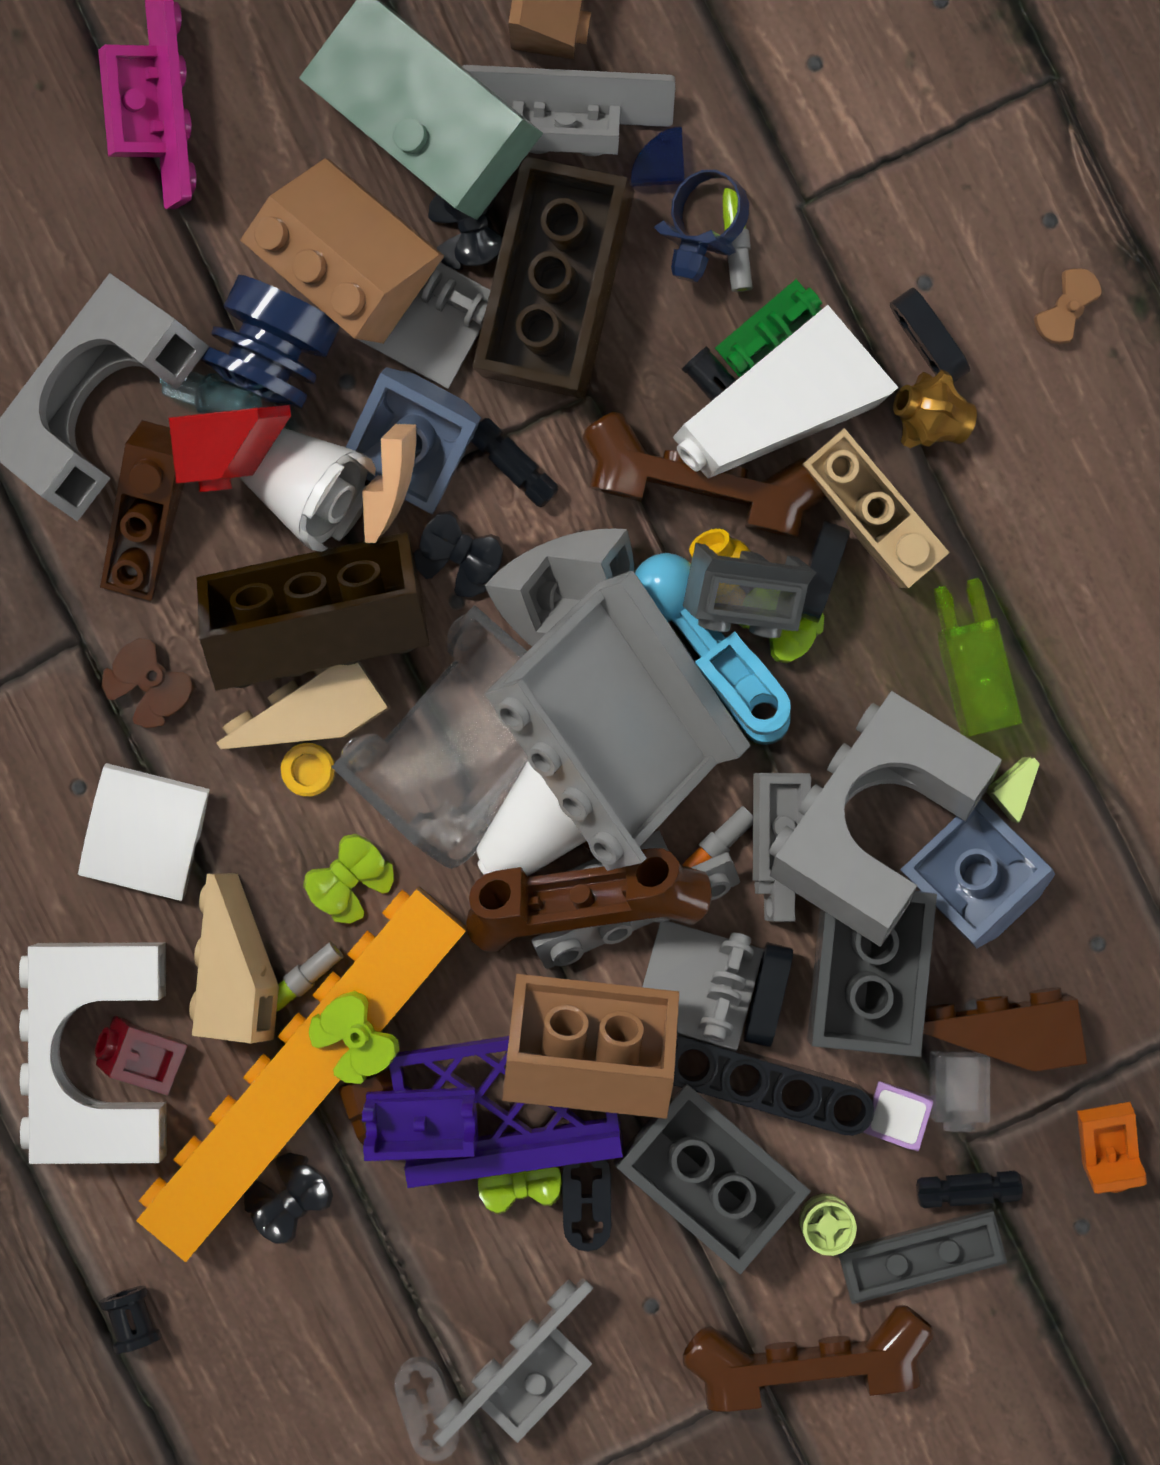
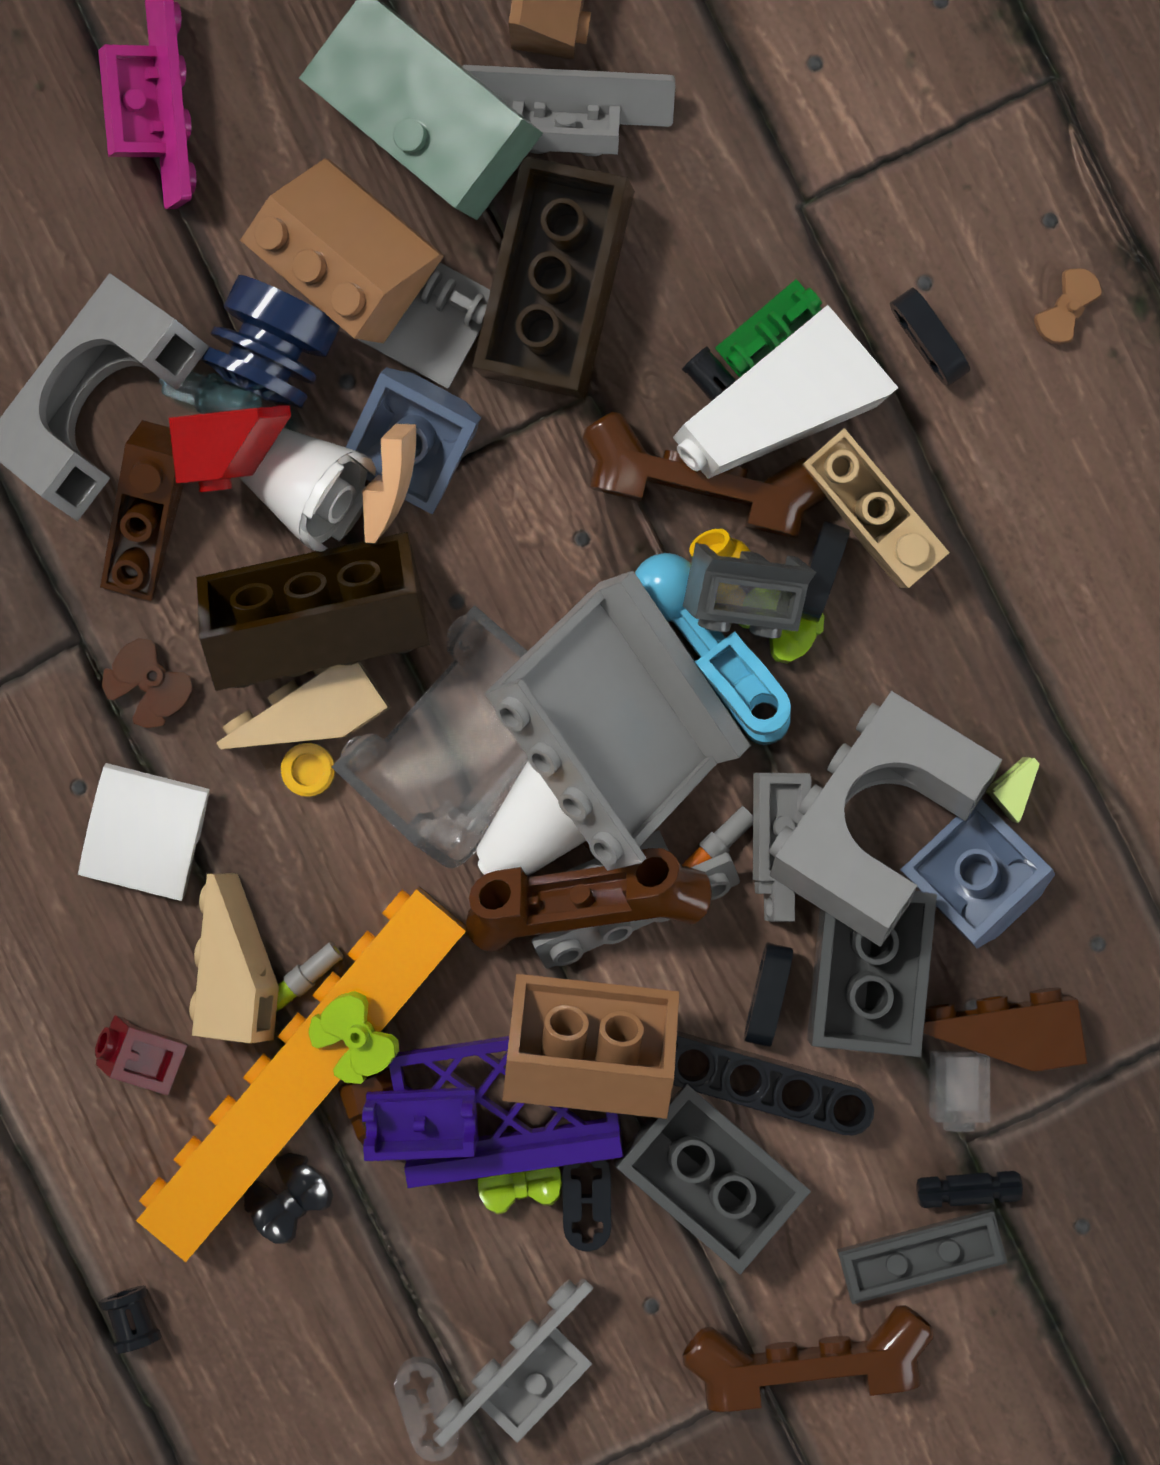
white arch [19,942,167,1164] -> none
lime piece [303,834,394,924] -> none
black piece [414,511,504,598] -> none
black piece [428,194,503,271] -> none
black axle [471,418,558,507] -> none
light grey brick [485,528,634,647] -> none
clear blue tile [631,127,685,187] -> none
light grey hinge [642,921,764,1051] -> none
dark blue piece [654,170,749,282] -> none
light grey piece [723,188,753,292] -> none
yellowish green wheel [799,1193,857,1256] -> none
white slope [863,1081,933,1152] -> none
pearl gold rock [893,369,977,448] -> none
clear neon green hinge [934,578,1023,736] -> none
orange bracket [1077,1102,1147,1194] -> none

